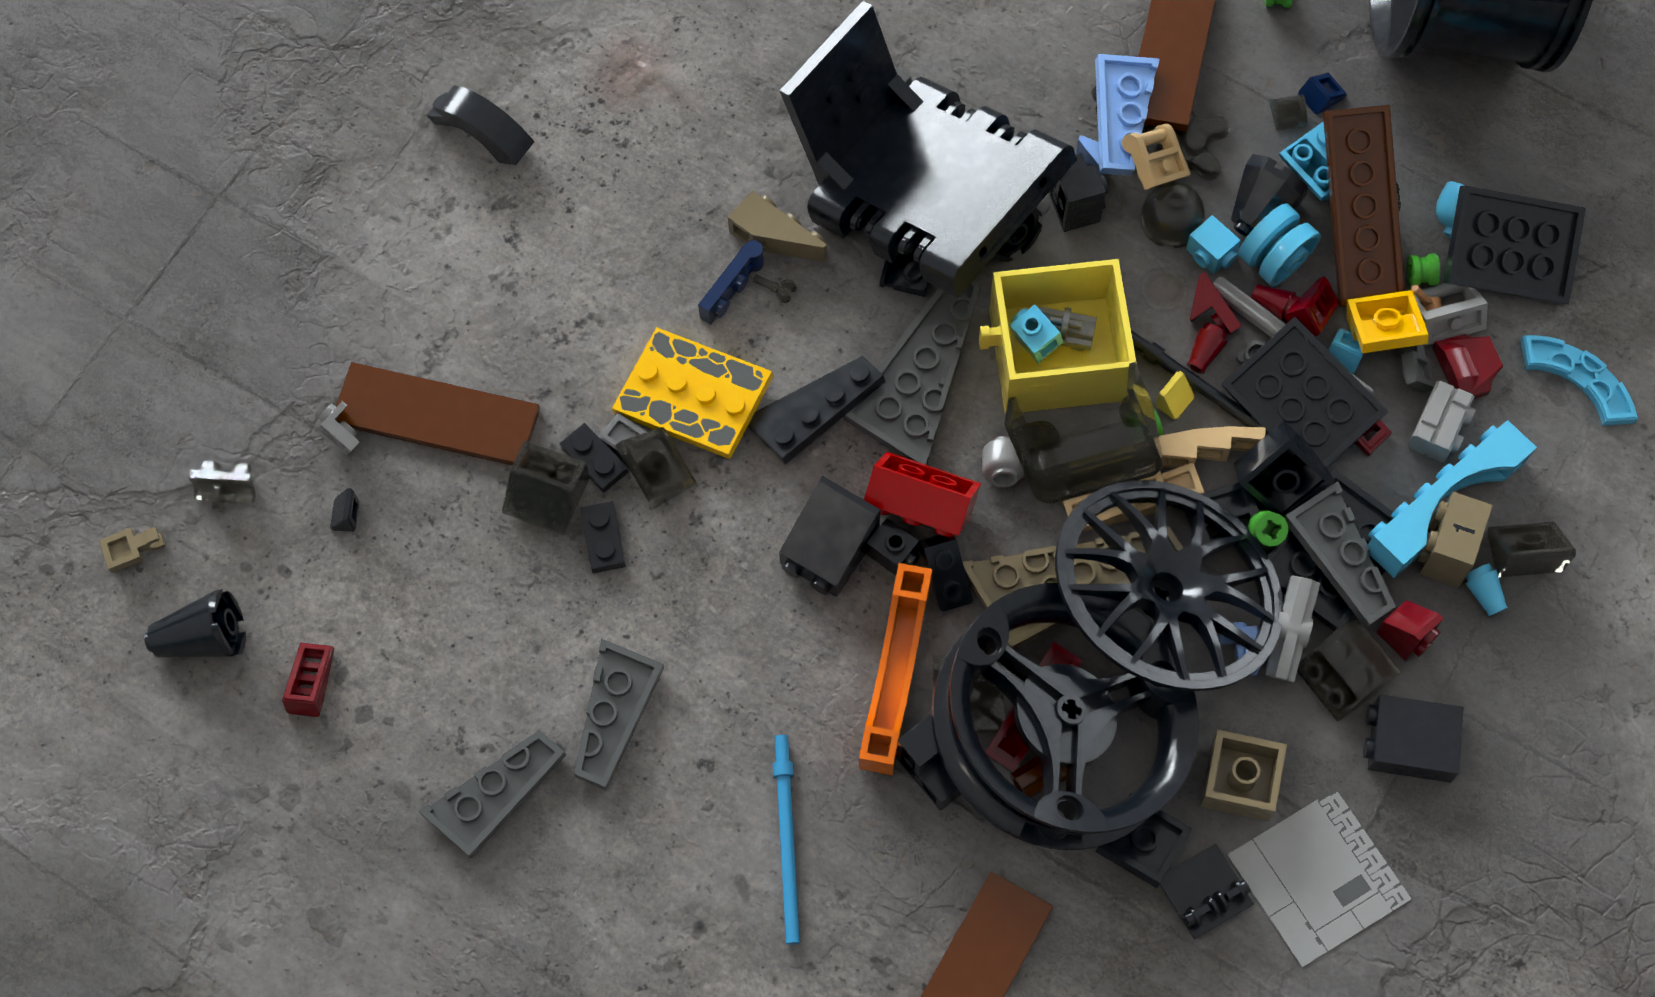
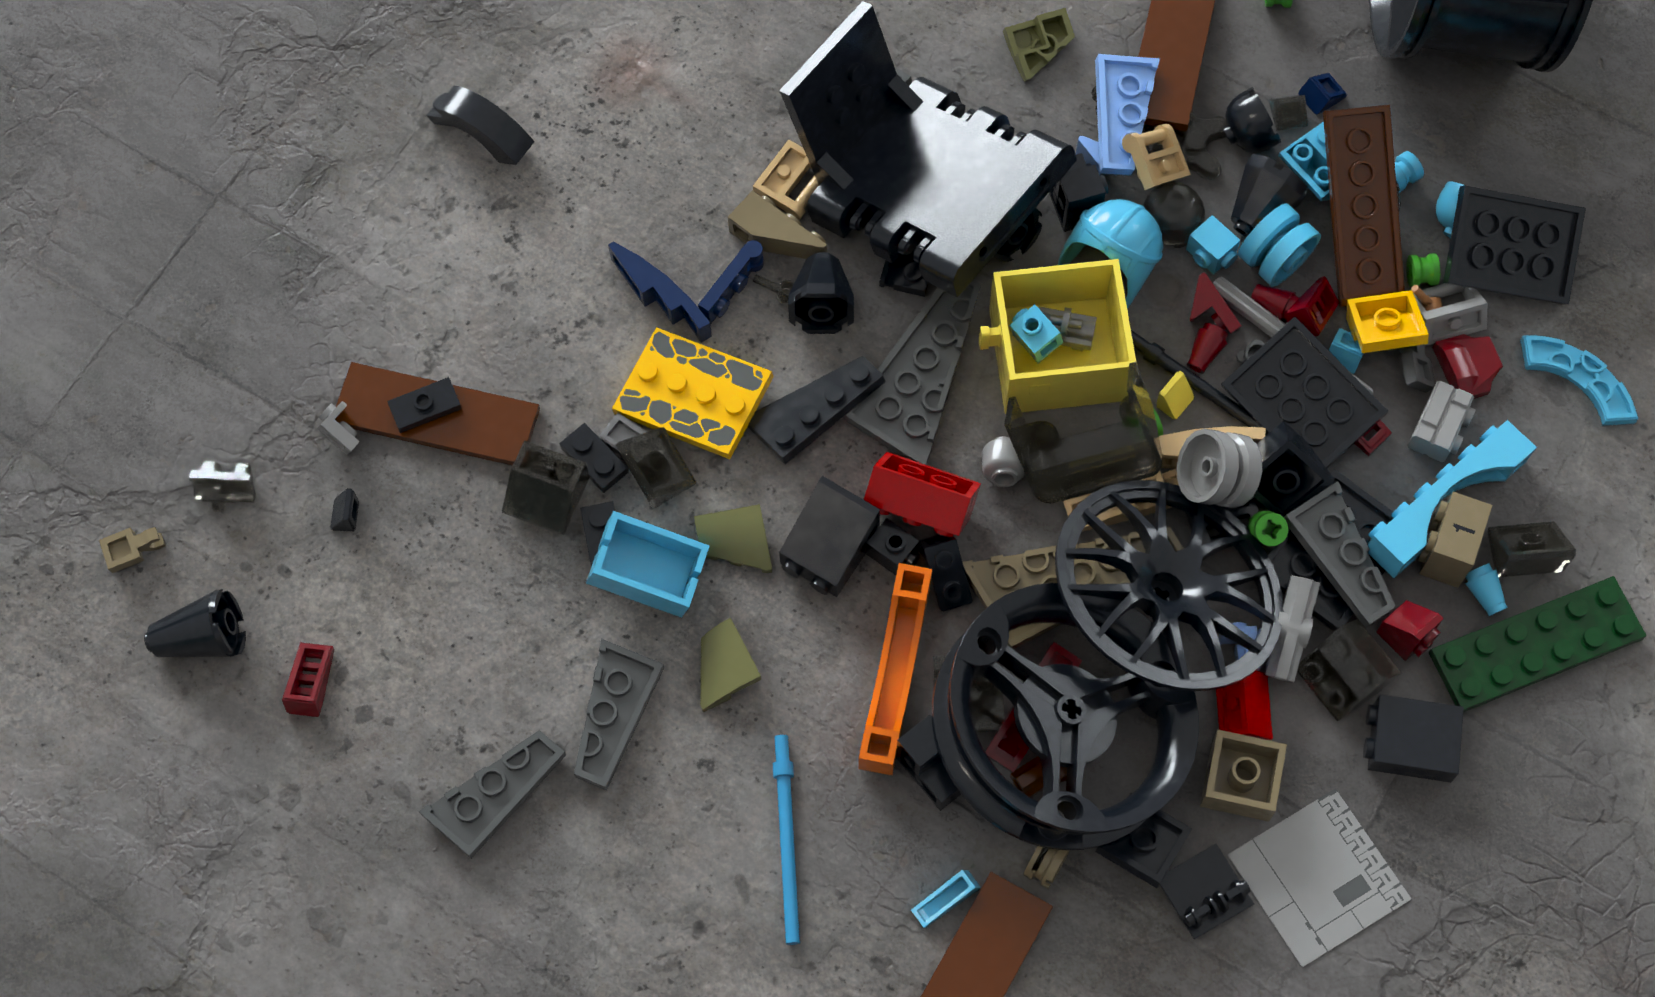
none -> black plate [387,377,462,433]
none -> medium azure piece [586,511,709,618]
none -> dark blue slope [608,241,712,343]
none -> olive slope [694,504,772,573]
none -> olive slope [700,618,762,712]
none -> tan plate [753,140,819,220]
none -> black cone [788,252,854,334]
none -> medium azure piece [911,870,981,928]
none -> olive slope [1003,8,1075,82]
none -> dark tan wheel [1023,846,1070,889]
none -> medium azure piece [1058,199,1163,308]
none -> light grey wheel [1177,428,1262,508]
none -> red panel [1216,671,1273,740]
none -> black cylinder [1222,87,1281,153]
none -> medium azure wheel [1395,151,1424,194]
none -> dark green plate [1429,576,1647,712]

